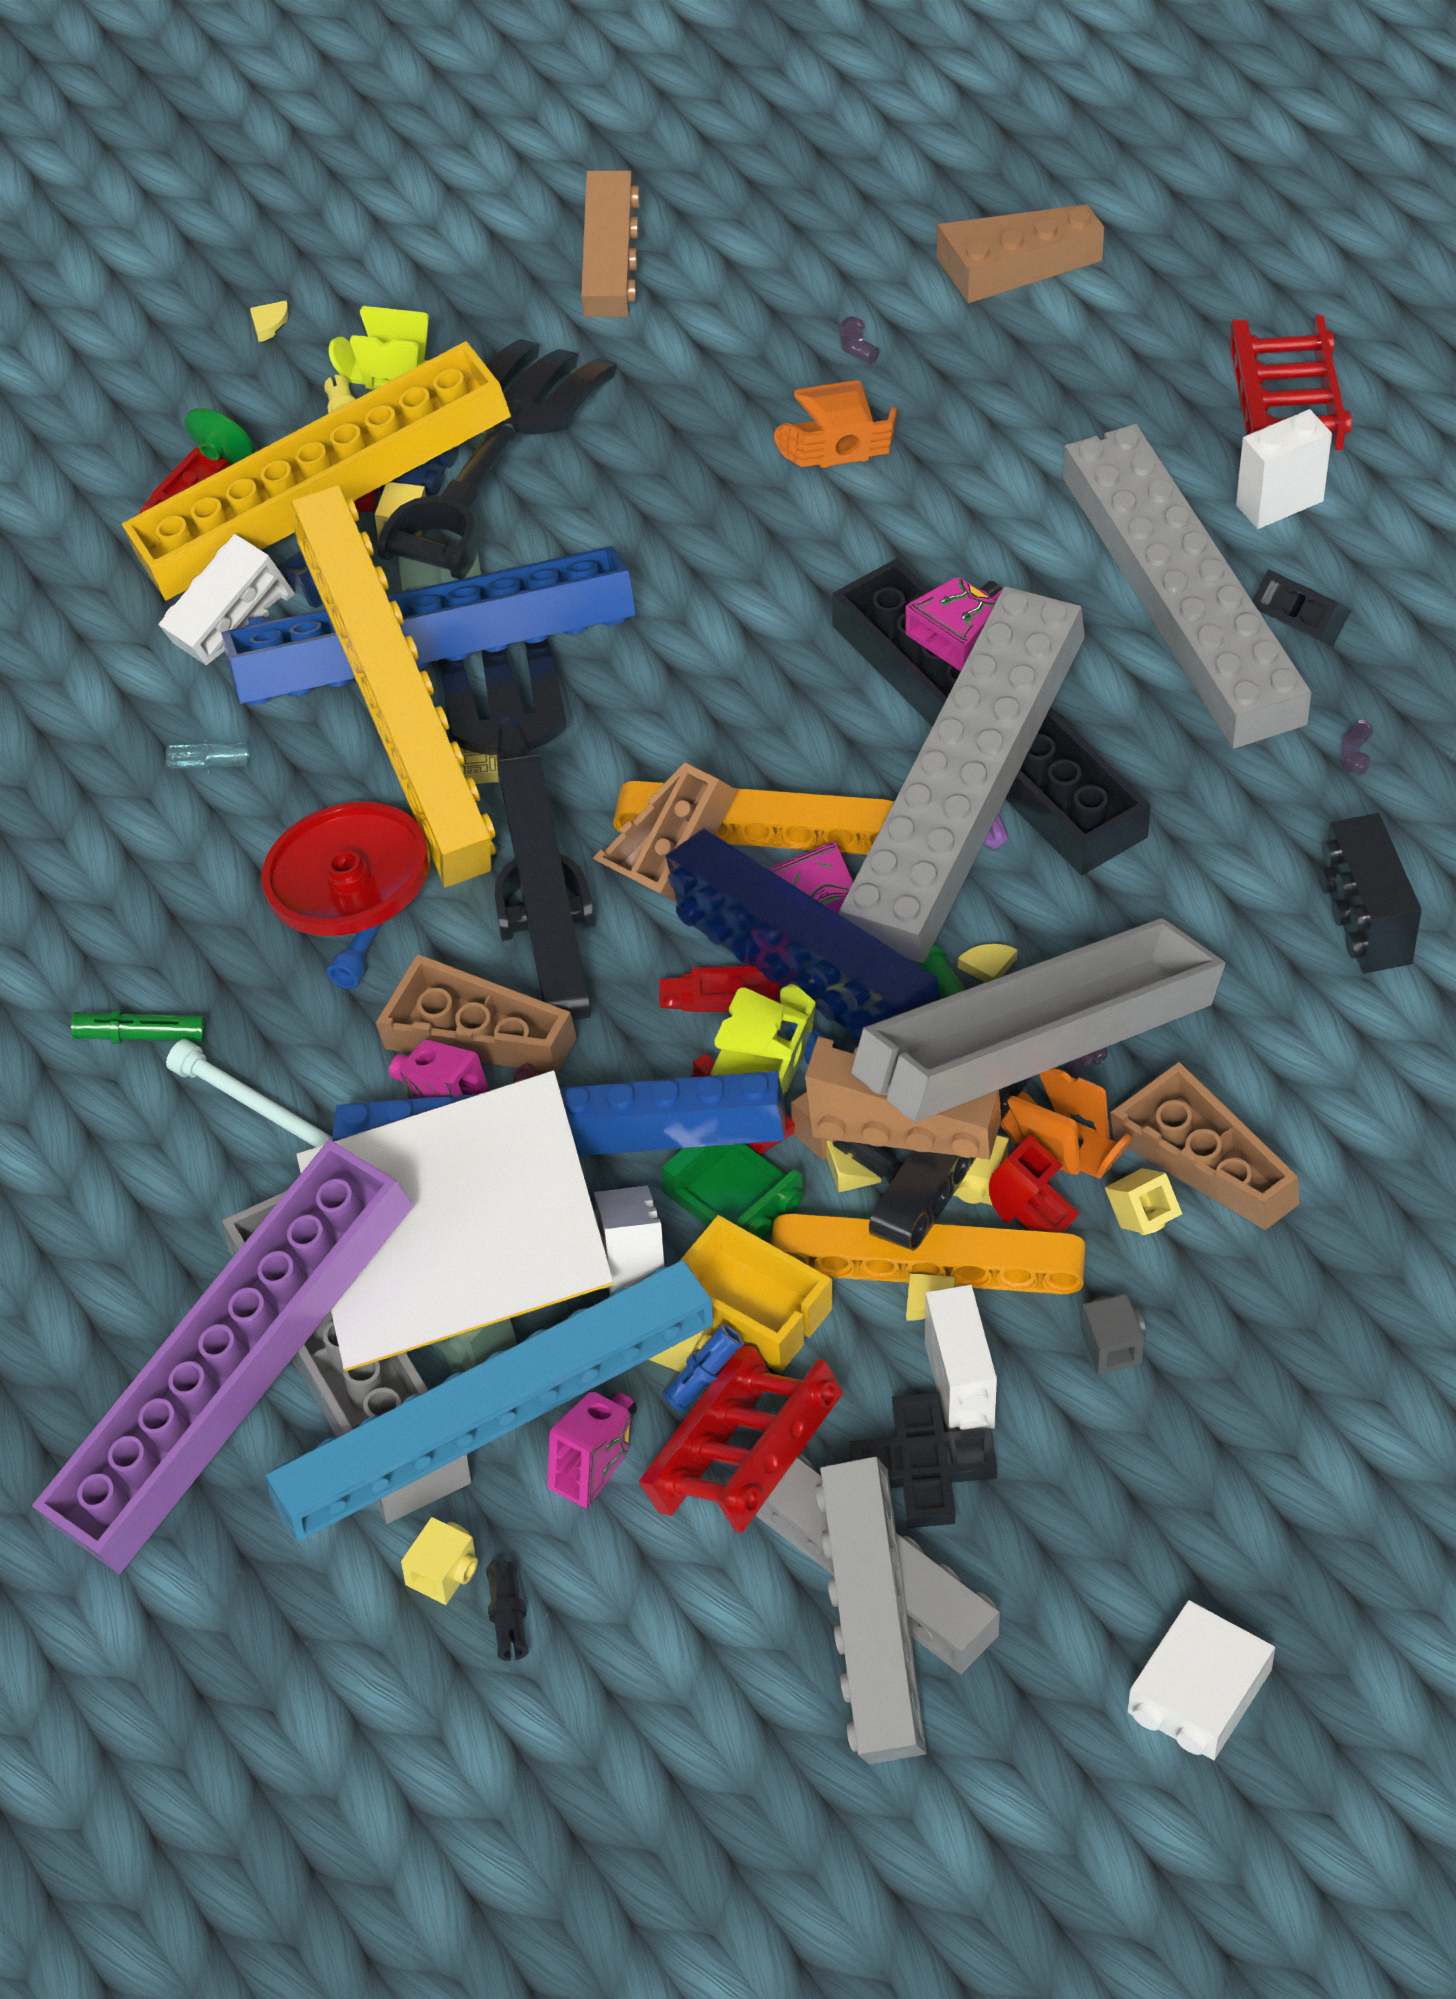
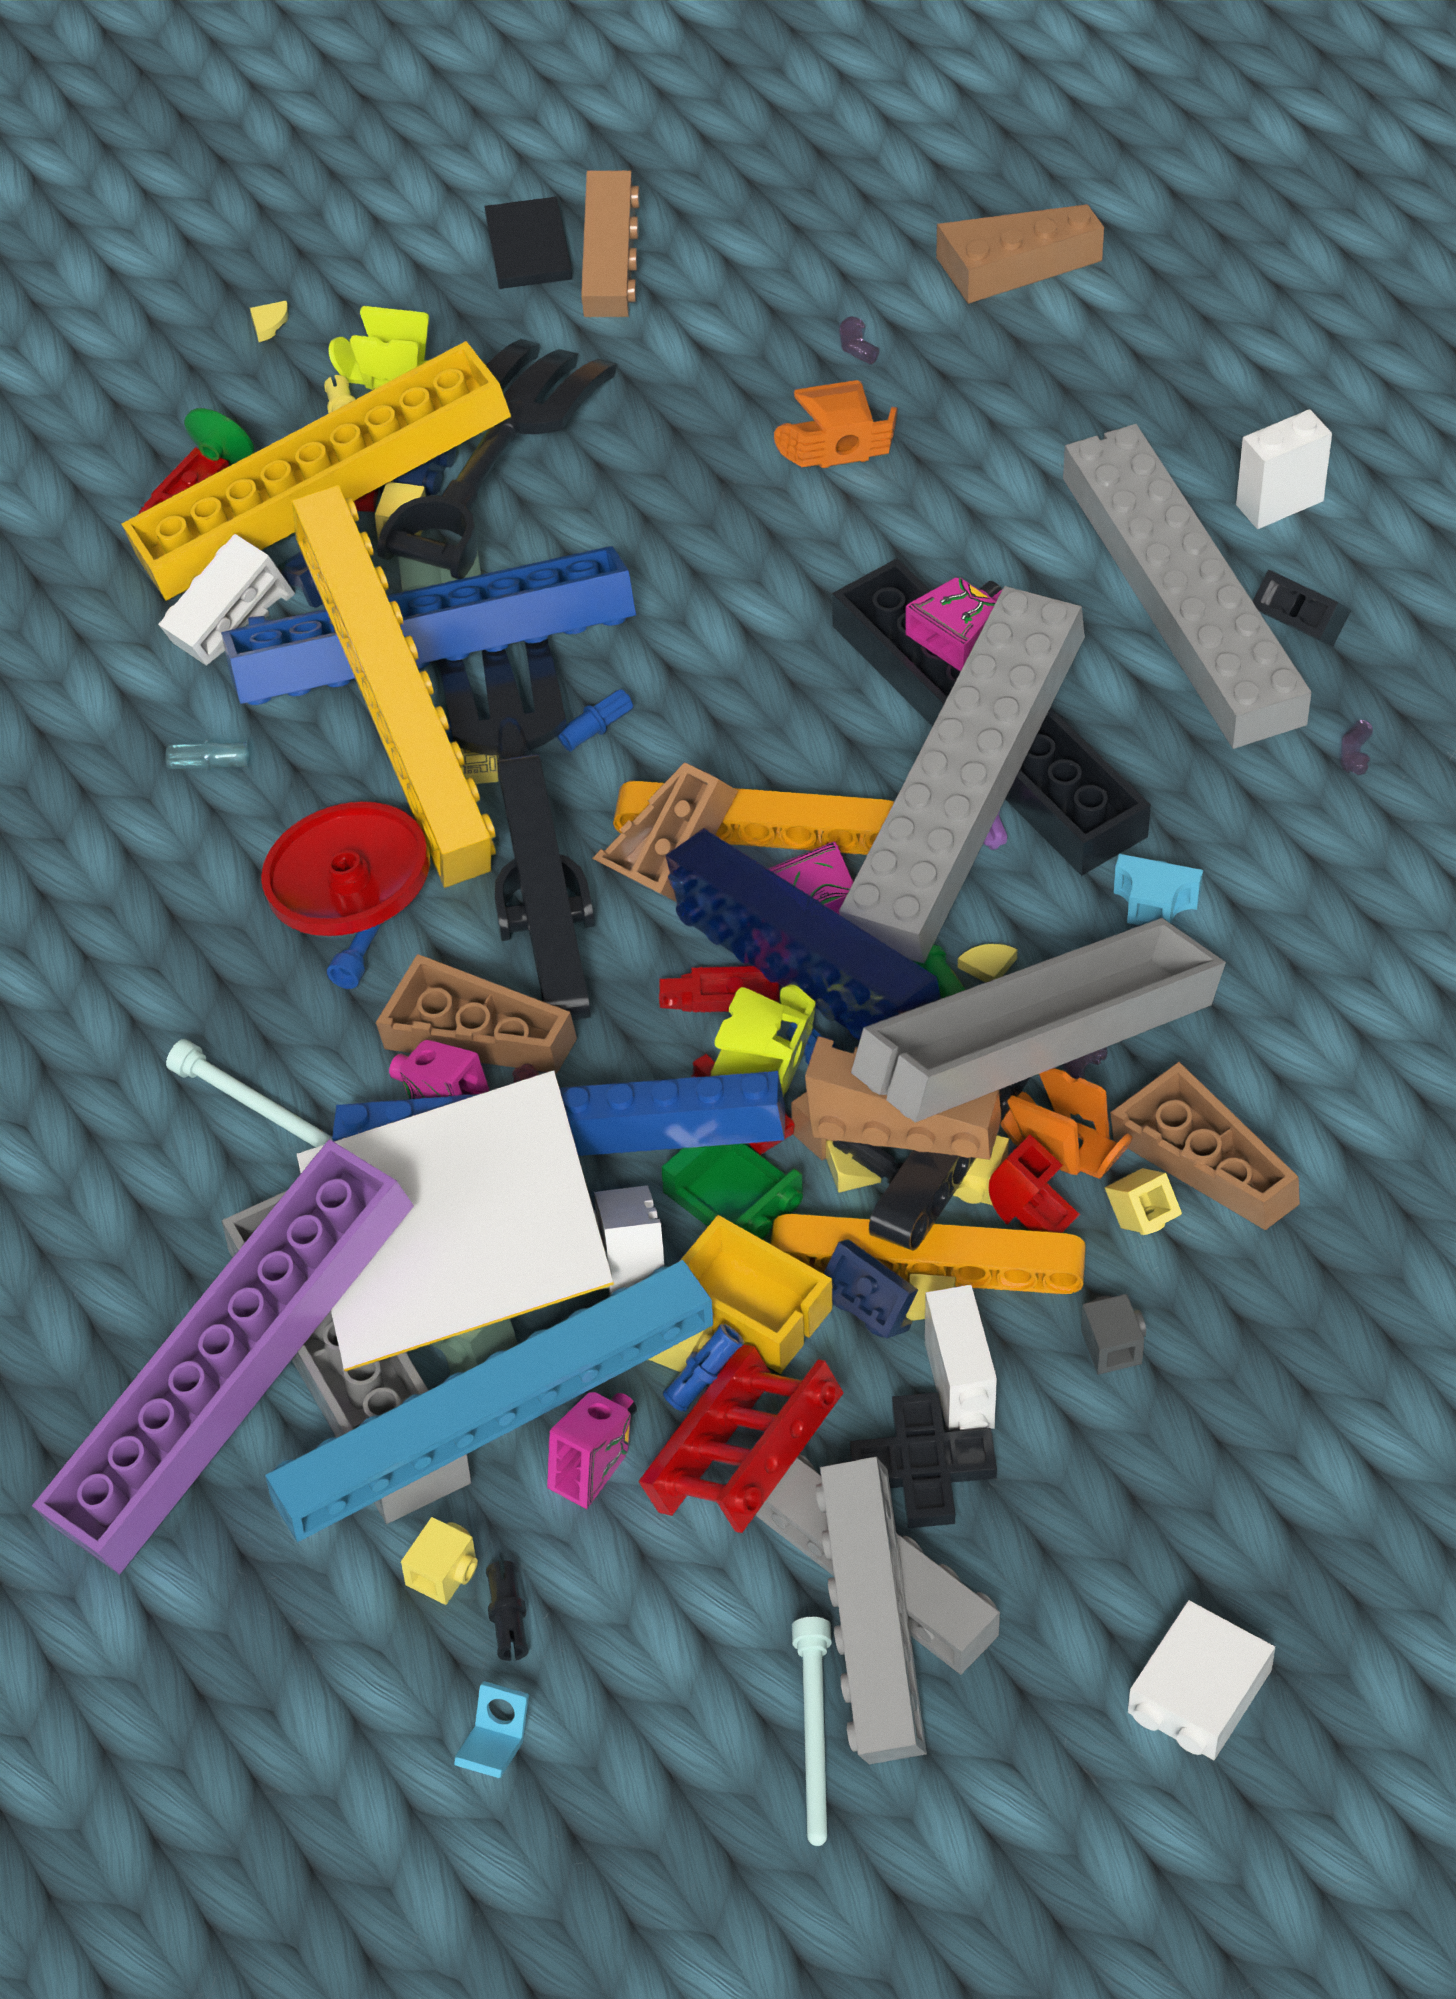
green pin [71,1009,205,1044] -> none
red fence [1229,315,1352,450] -> none
black brick [1318,813,1422,974] -> none
none -> medium azure bracket [454,1681,529,1778]
none -> black tile [484,196,572,289]
none -> blue axle [557,689,633,752]
none -> light aqua piece [792,1617,832,1846]
none -> dark blue bracket [824,1239,918,1339]
none -> medium azure brick [1114,854,1203,926]

